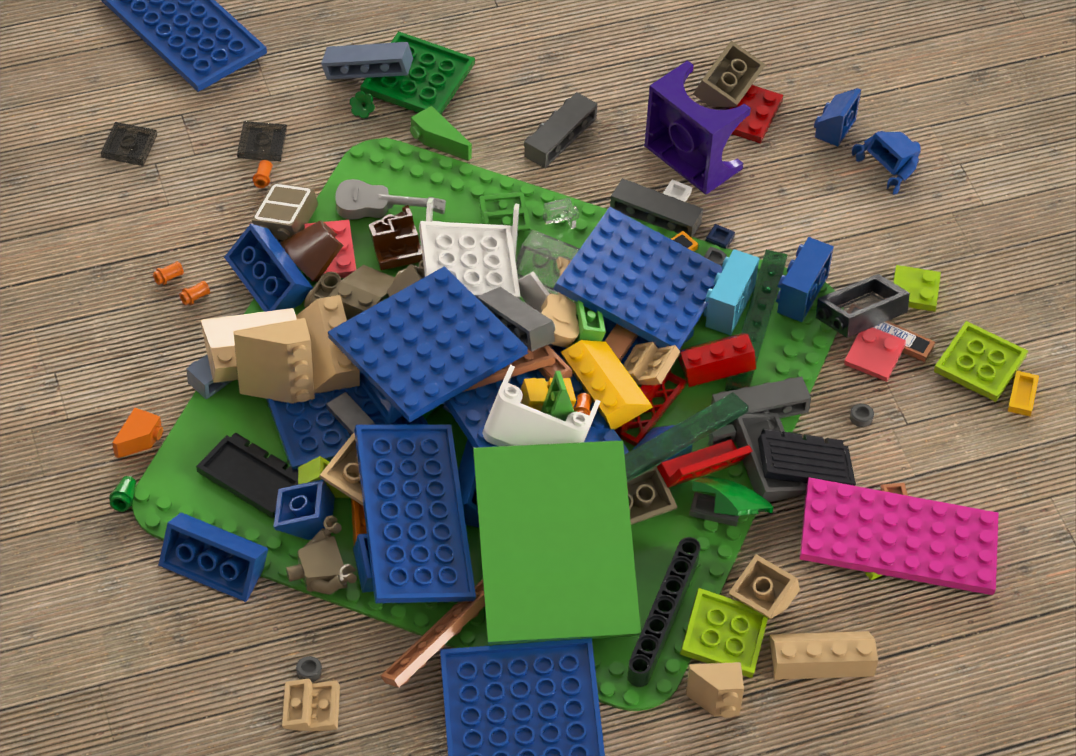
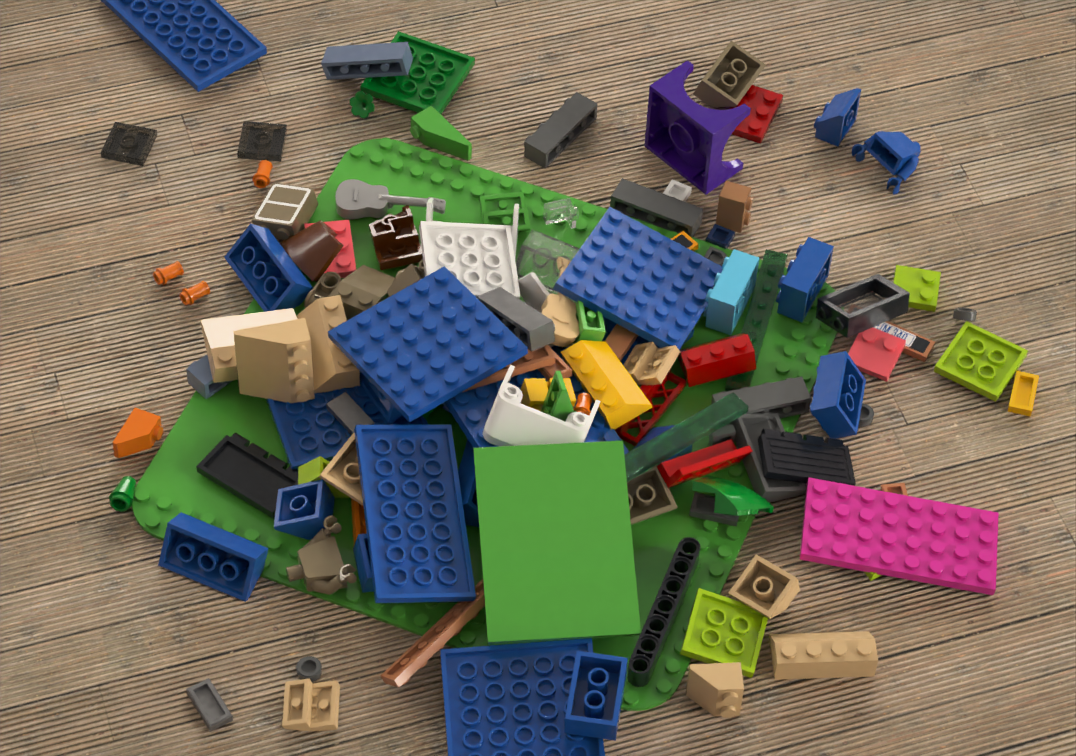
none -> flat silver tile [186,678,233,732]
none -> blue brick [564,651,628,741]
none -> medium nougat brick [716,181,754,233]
none -> blue brick [810,351,866,439]
none -> dark grey tile [953,307,977,321]

